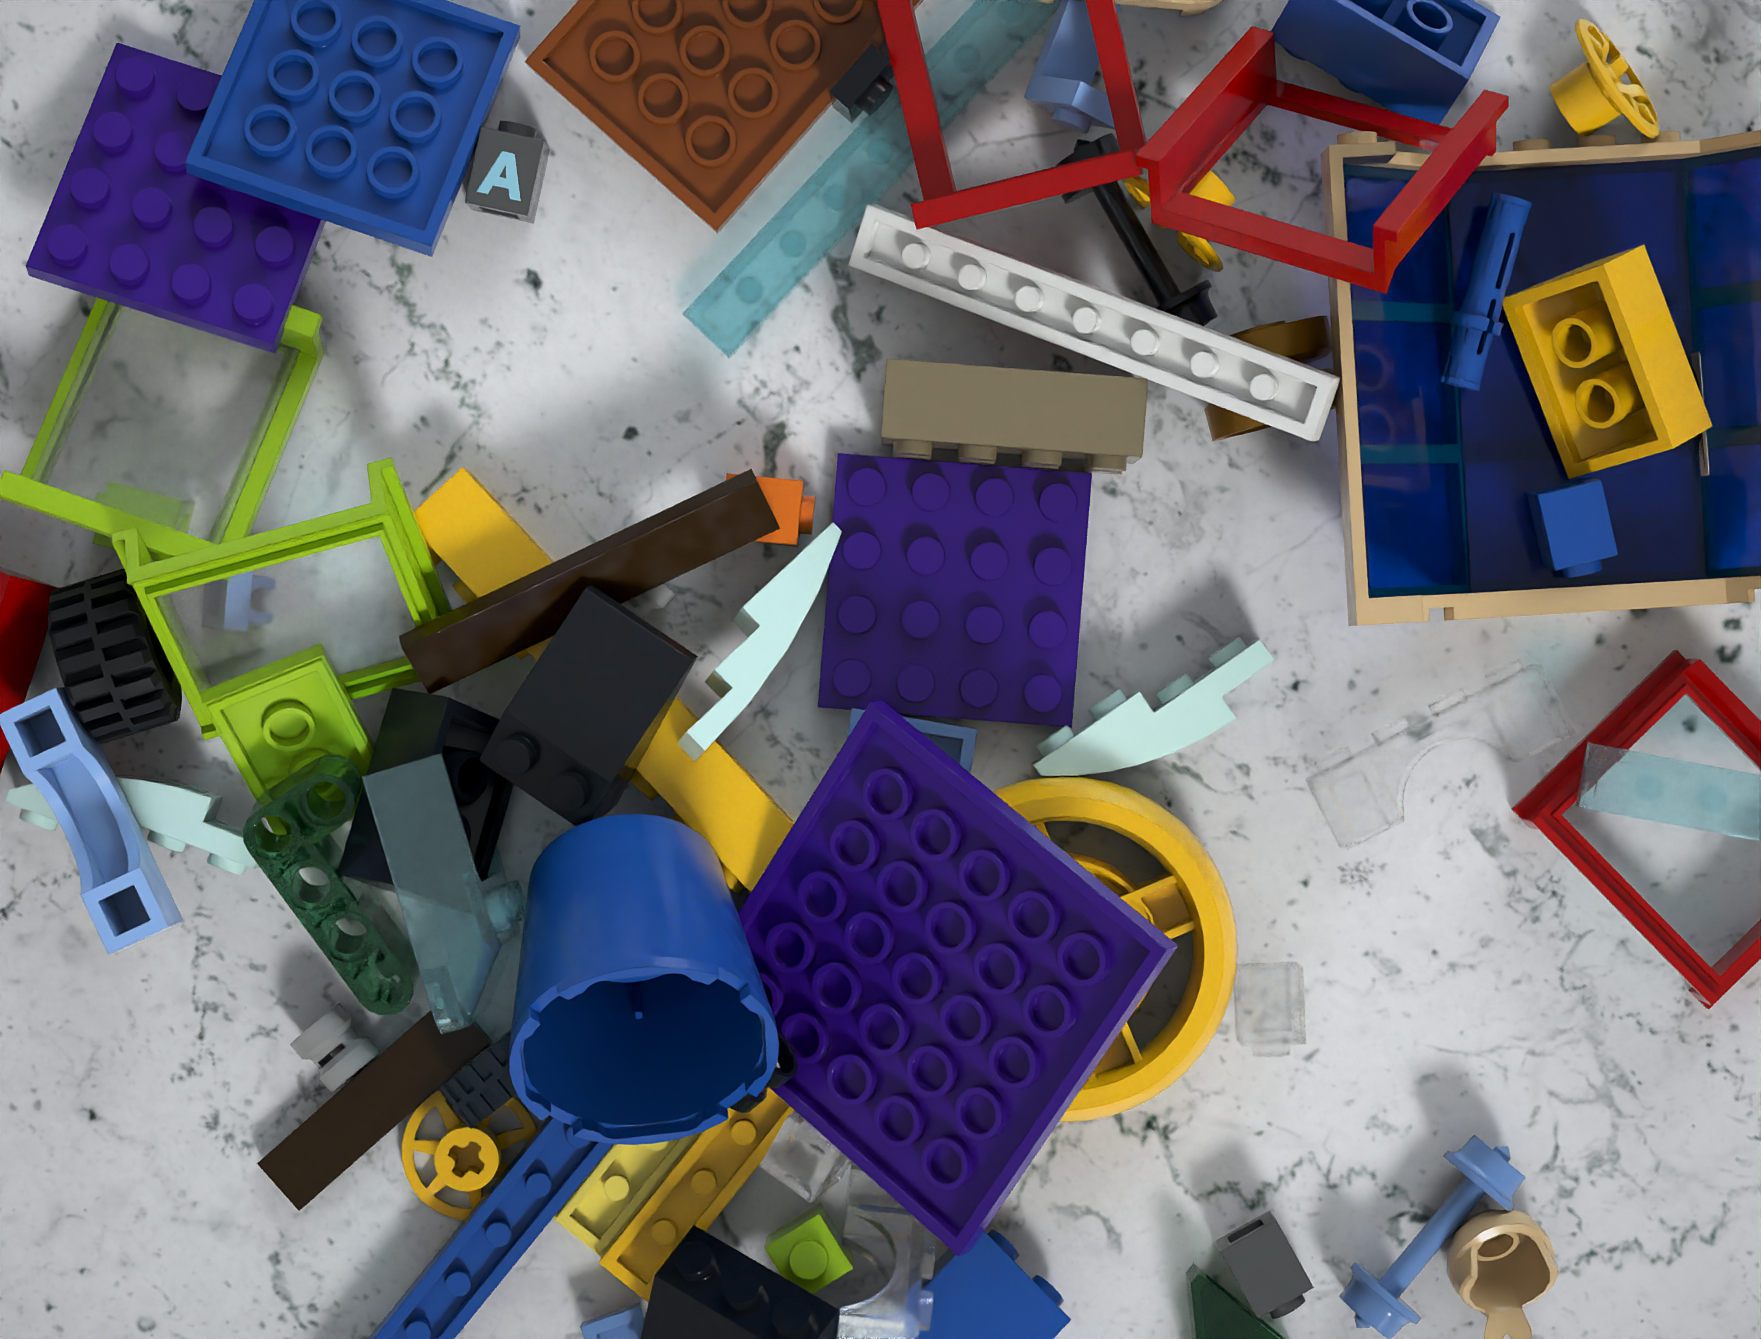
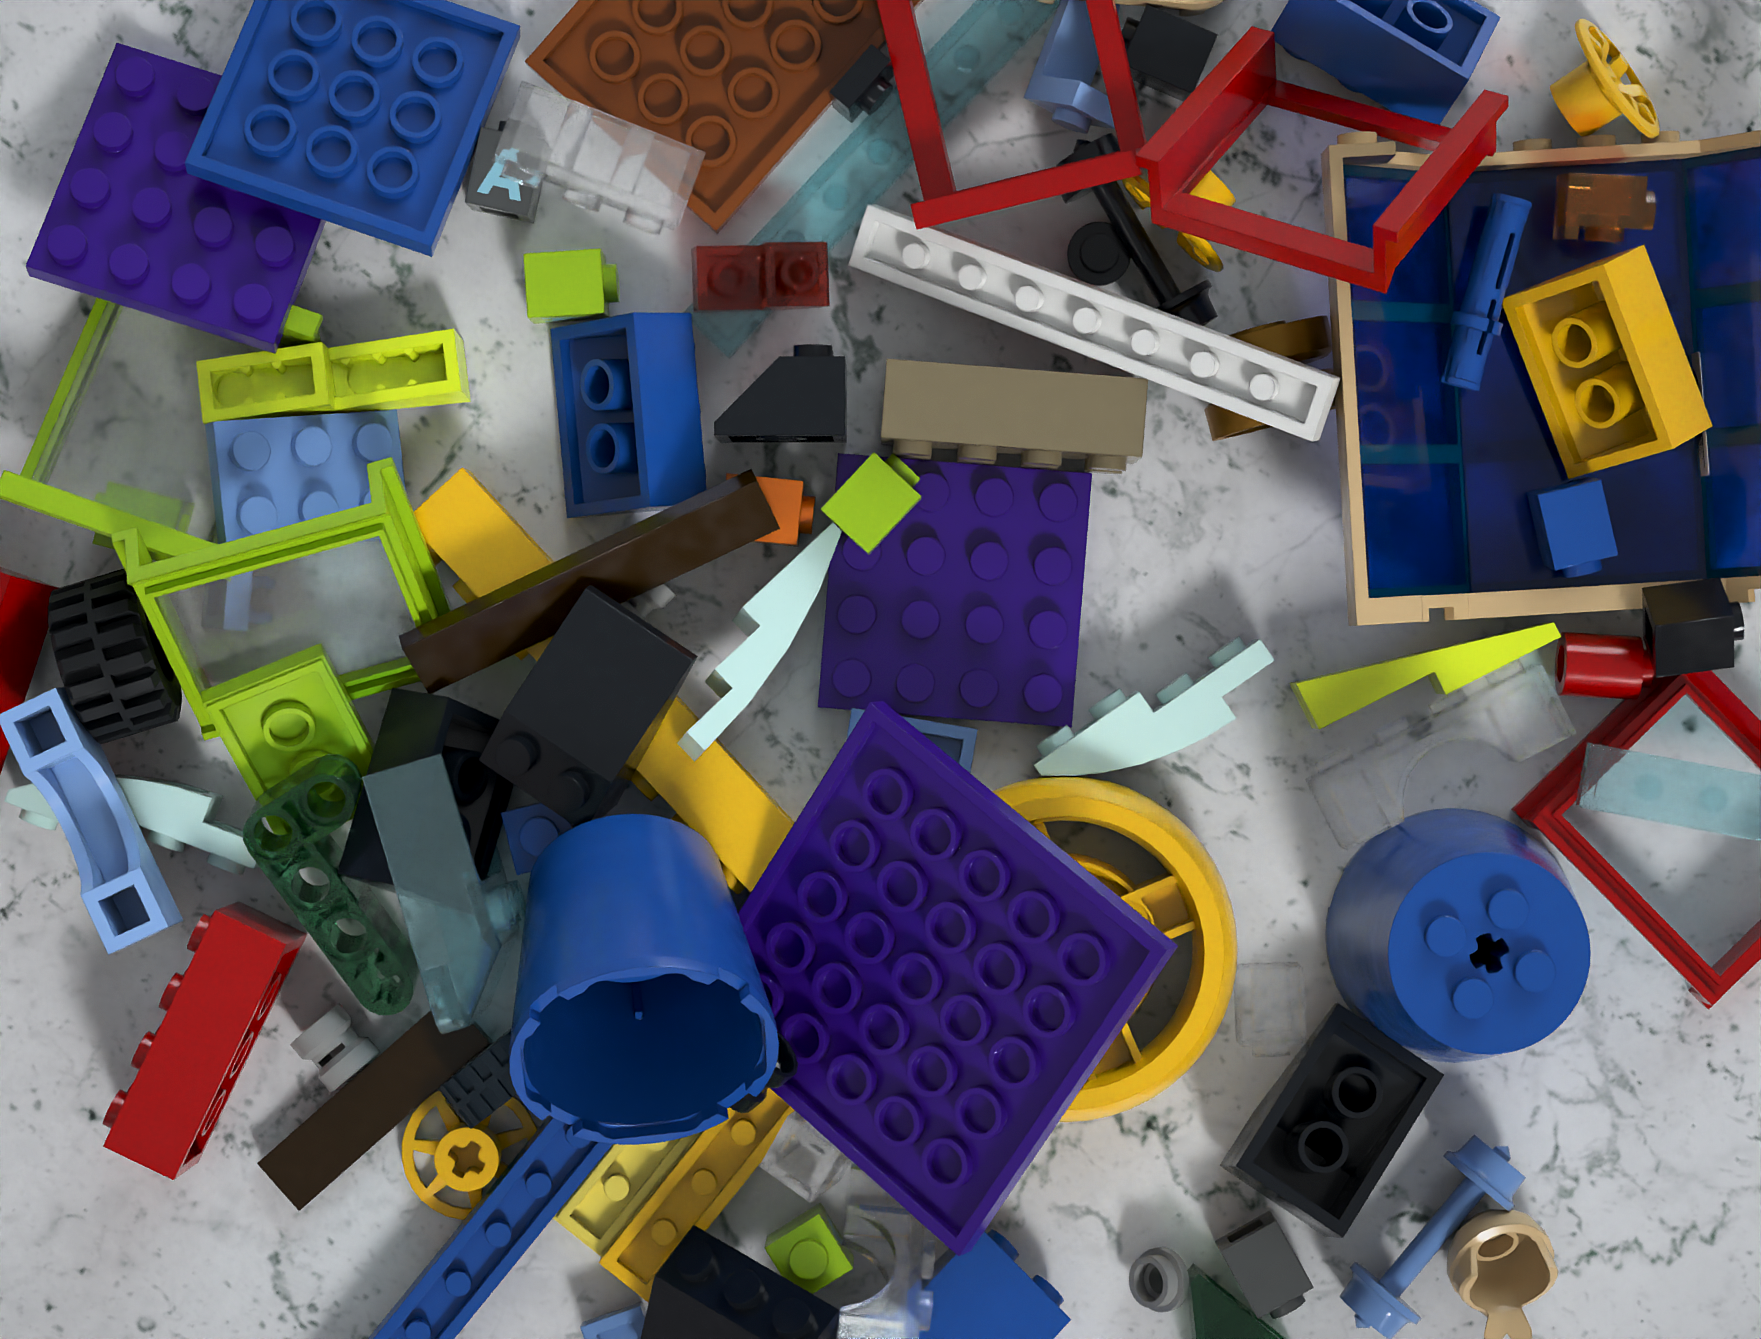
none -> red brick [103,901,307,1180]
none -> neon yellow slope [196,329,471,425]
none -> medium blue plate [205,409,406,544]
none -> clear brick [491,80,706,236]
none -> blue brick [501,802,576,875]
none -> lime brick [523,248,620,324]
none -> blue slope [550,312,707,518]
none -> clear red slope [691,242,830,313]
none -> black slope [714,344,847,443]
none -> lime brick [821,452,921,555]
none -> black plate [1067,222,1131,286]
none -> black brick [1122,4,1218,102]
none -> light grey plate [1129,1247,1189,1312]
none -> black slope [1220,1003,1444,1238]
none -> neon yellow slope [1289,622,1561,729]
none -> blue cone [1325,808,1591,1063]
none -> clear orange brick [1553,173,1656,242]
none -> red brick [1555,632,1654,700]
none -> black brick [1642,577,1744,678]

